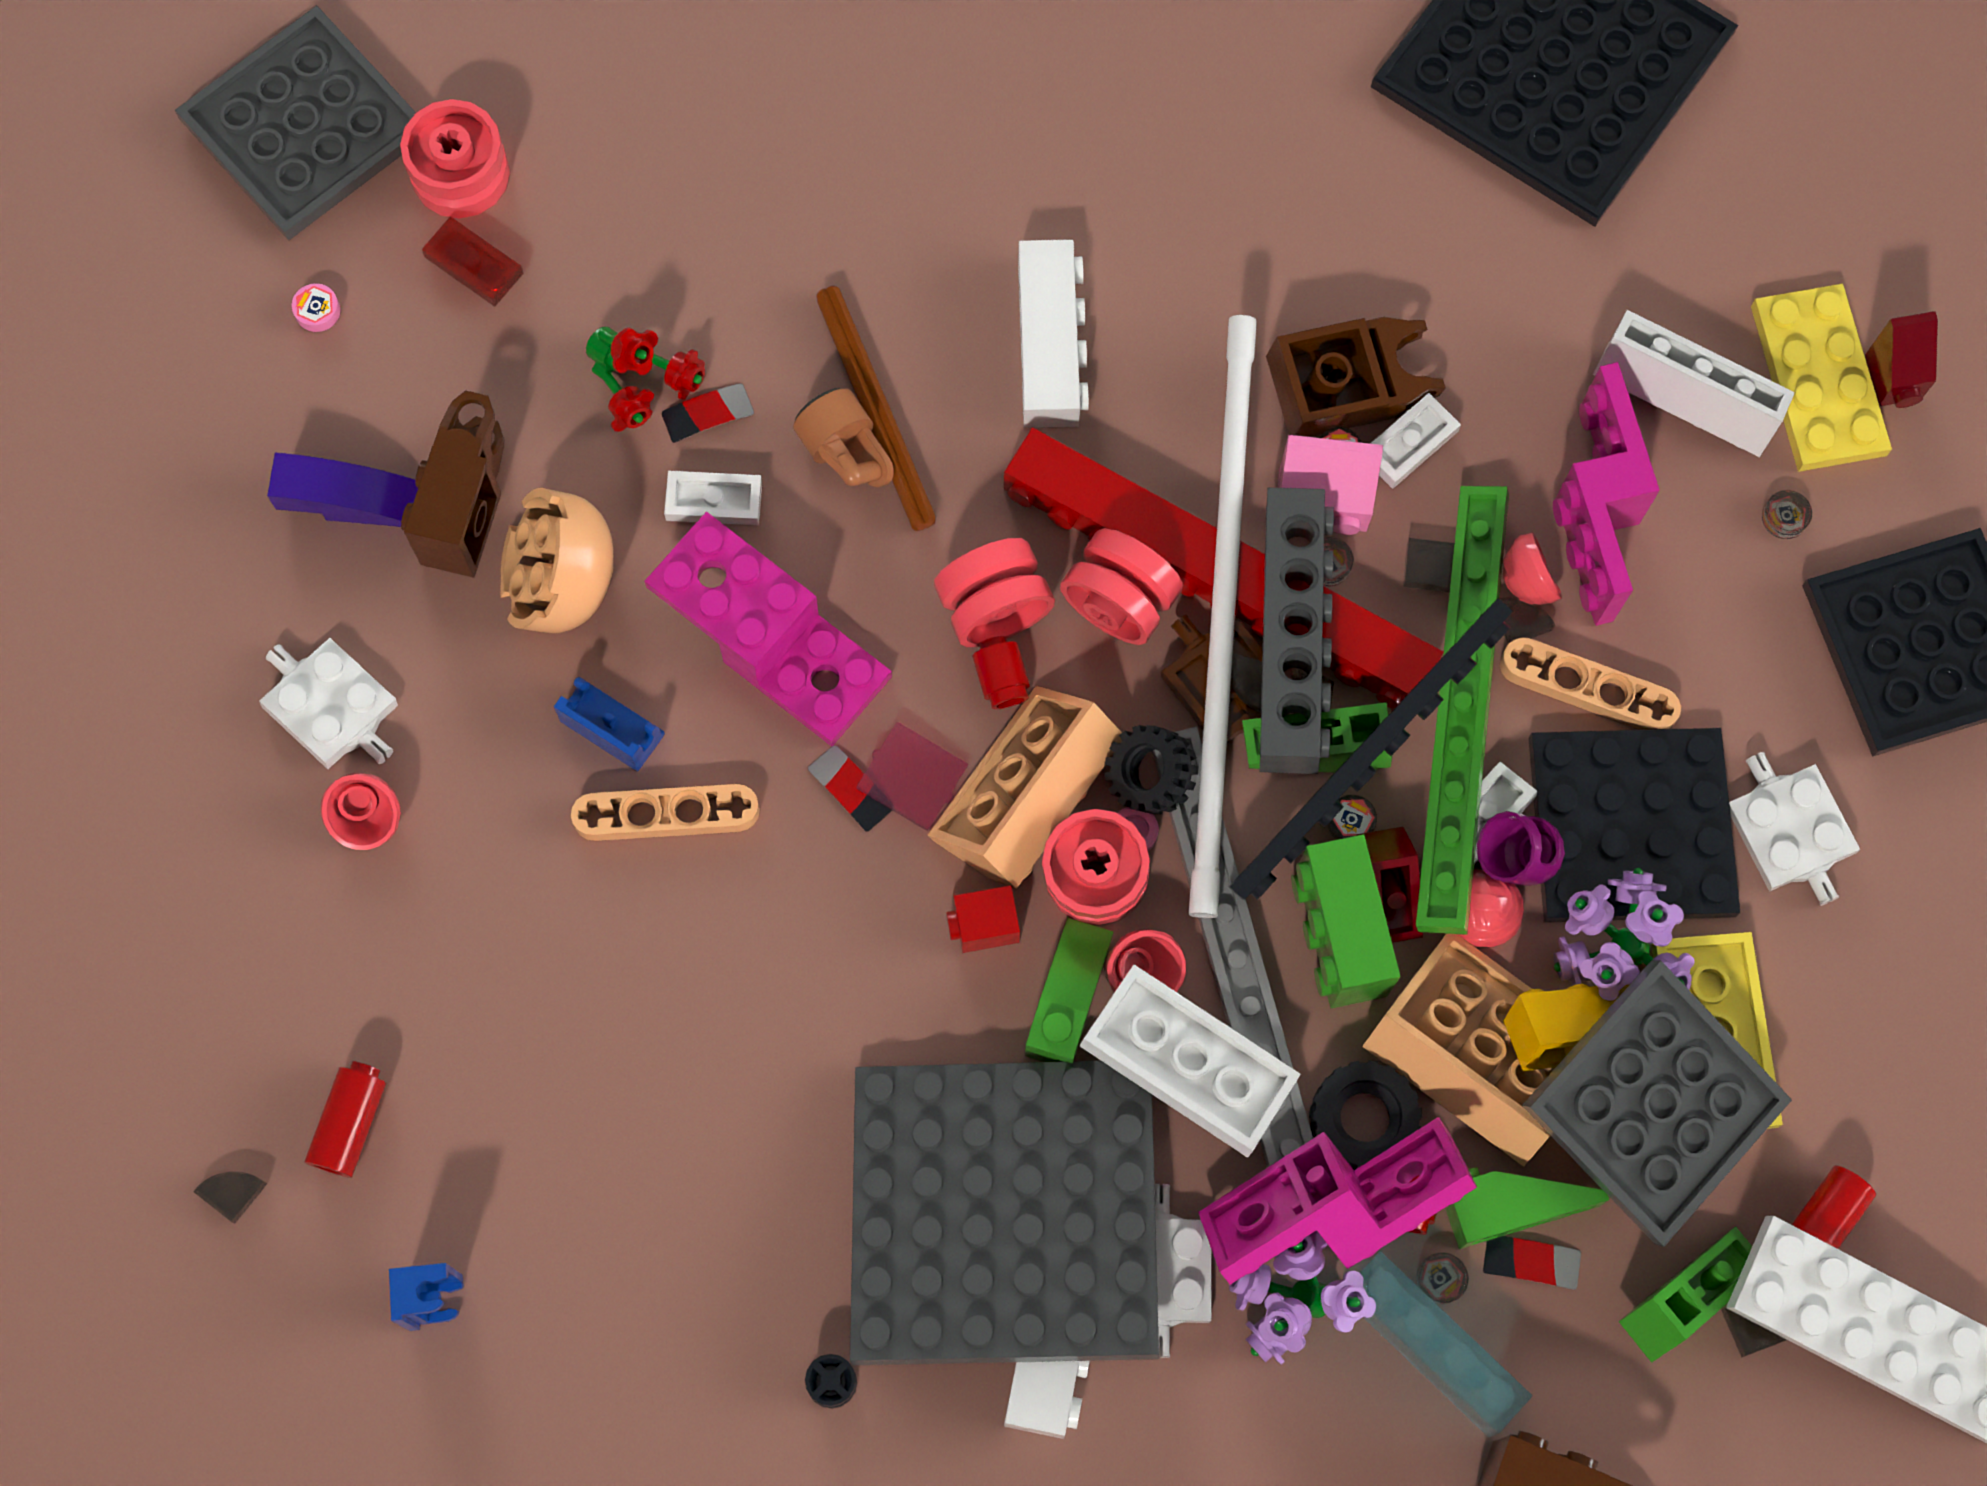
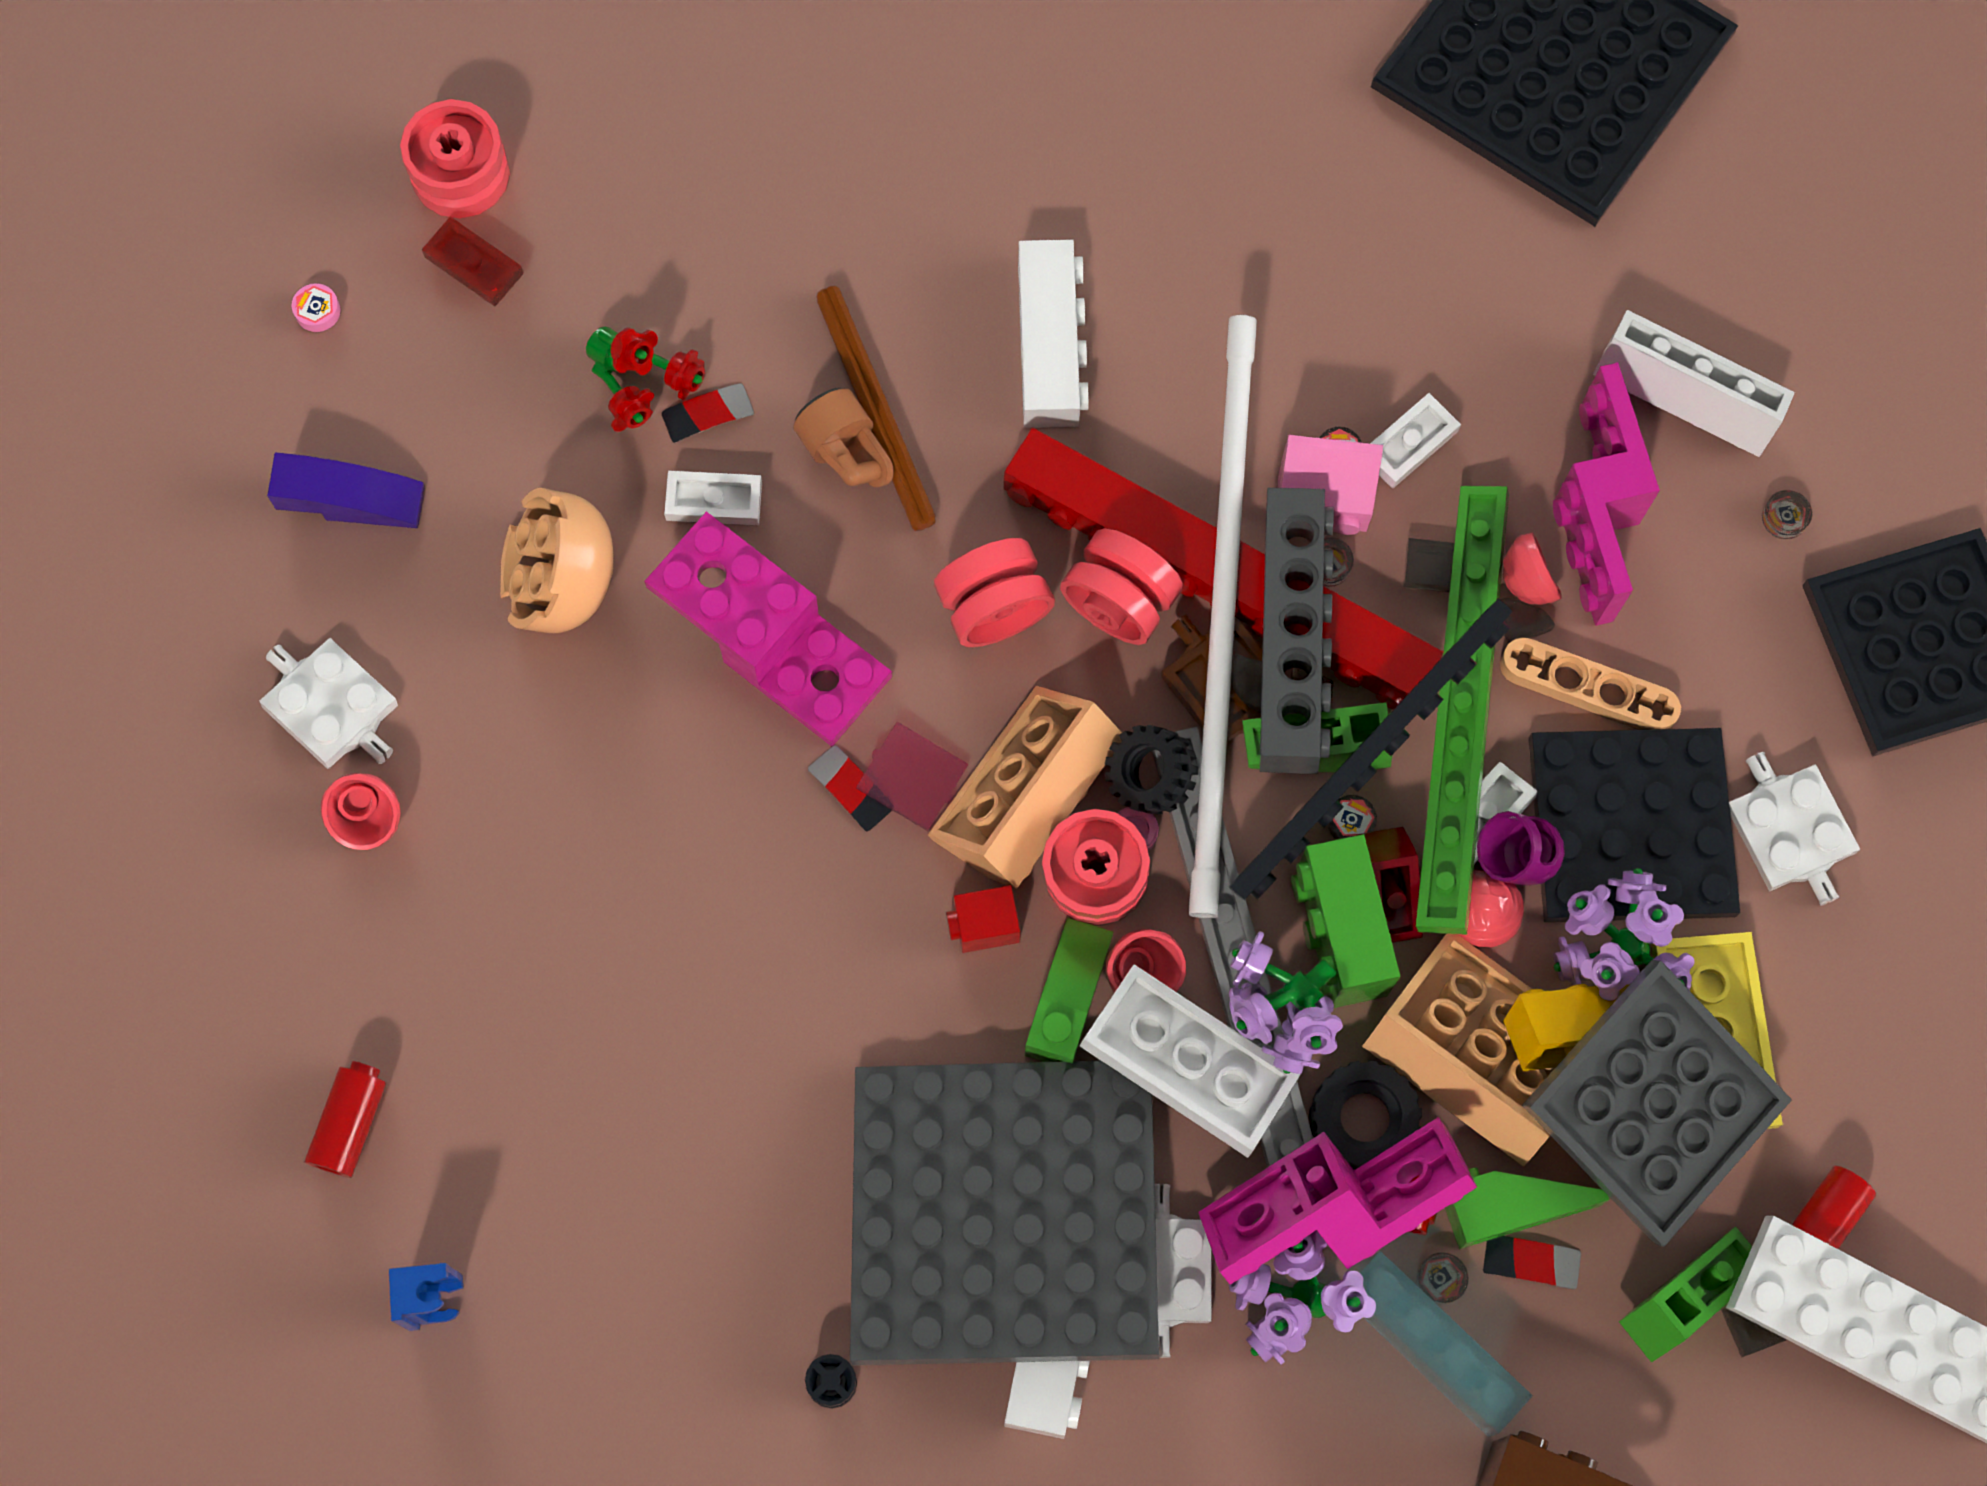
dark grey plate [175,5,416,241] -> none
clear smoke tile [193,1171,267,1224] -> none
reddish brown brick [401,390,504,578] -> none
blue hinge [554,677,665,772] -> none
light nougat beam [571,784,760,841] -> none
red brick [972,636,1030,709] -> none
reddish brown brick [1266,317,1446,437] -> none
light yellow plate [1751,284,1892,472] -> none
dark red slope [1865,311,1938,408] -> none
none -> lavender plant [1229,931,1343,1074]

